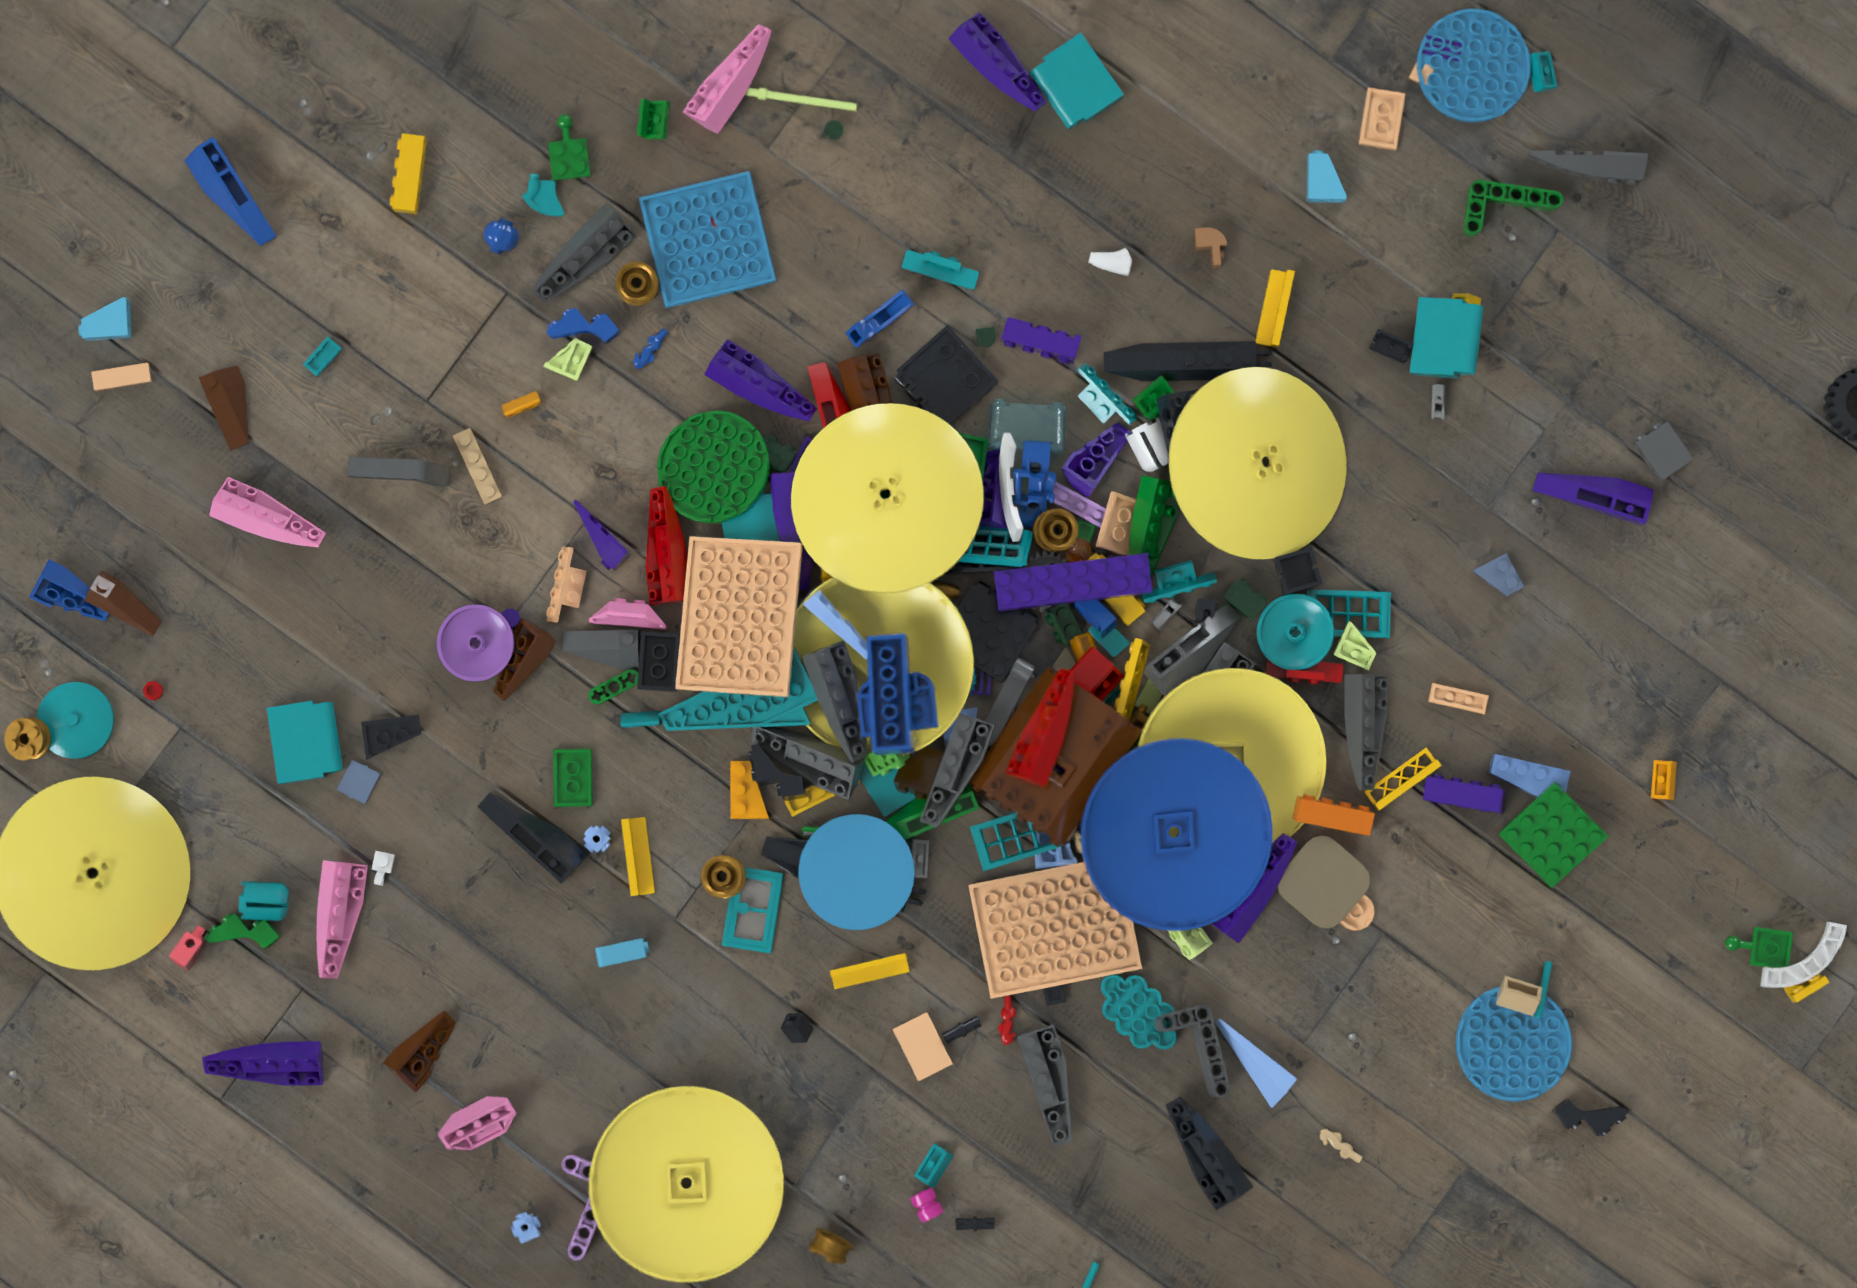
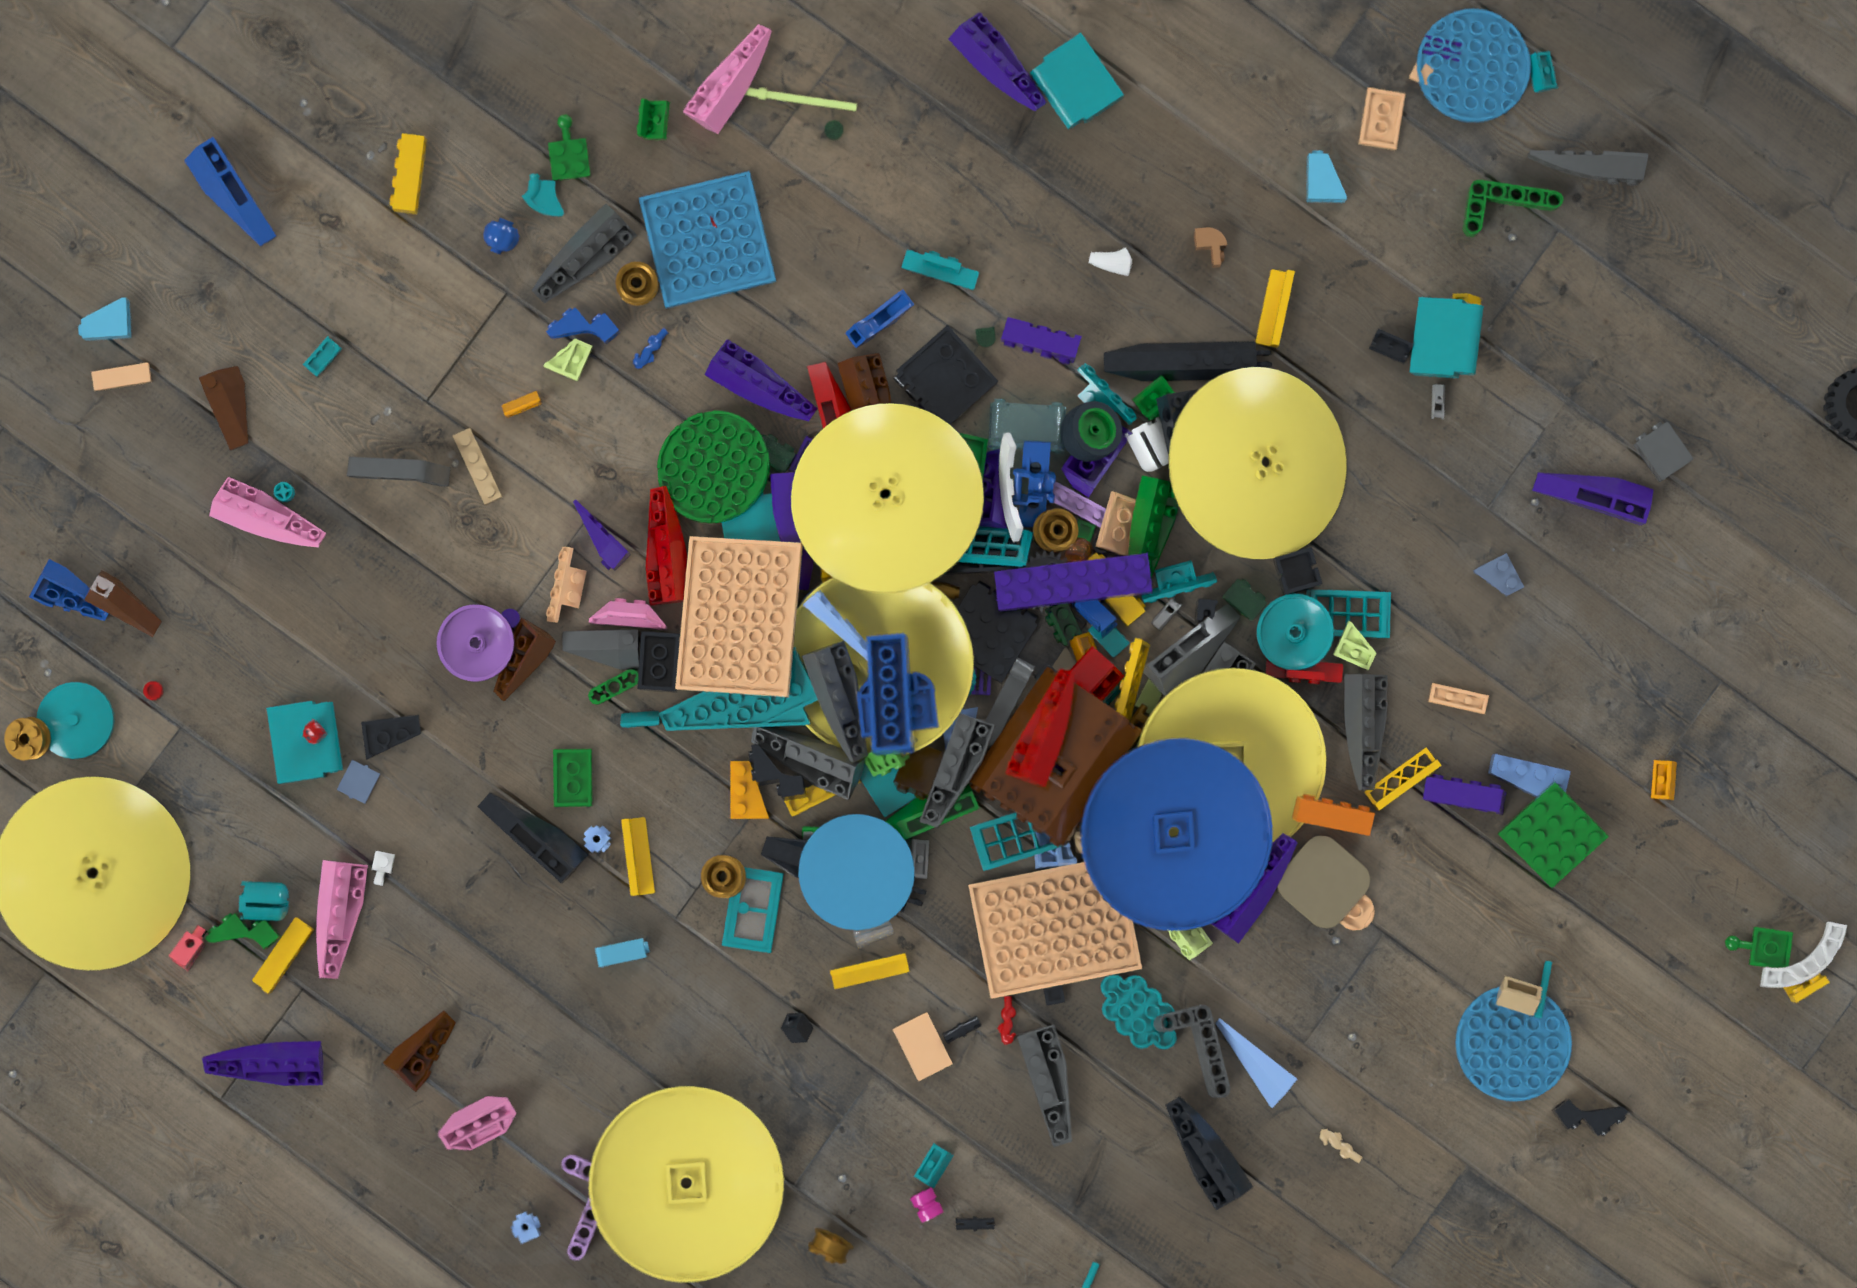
none -> yellow panel [252,917,315,994]
none -> teal wheel [274,482,295,502]
none -> red rock [303,719,327,744]
none -> clear axle [852,920,894,949]
none -> wheel [1060,401,1122,462]

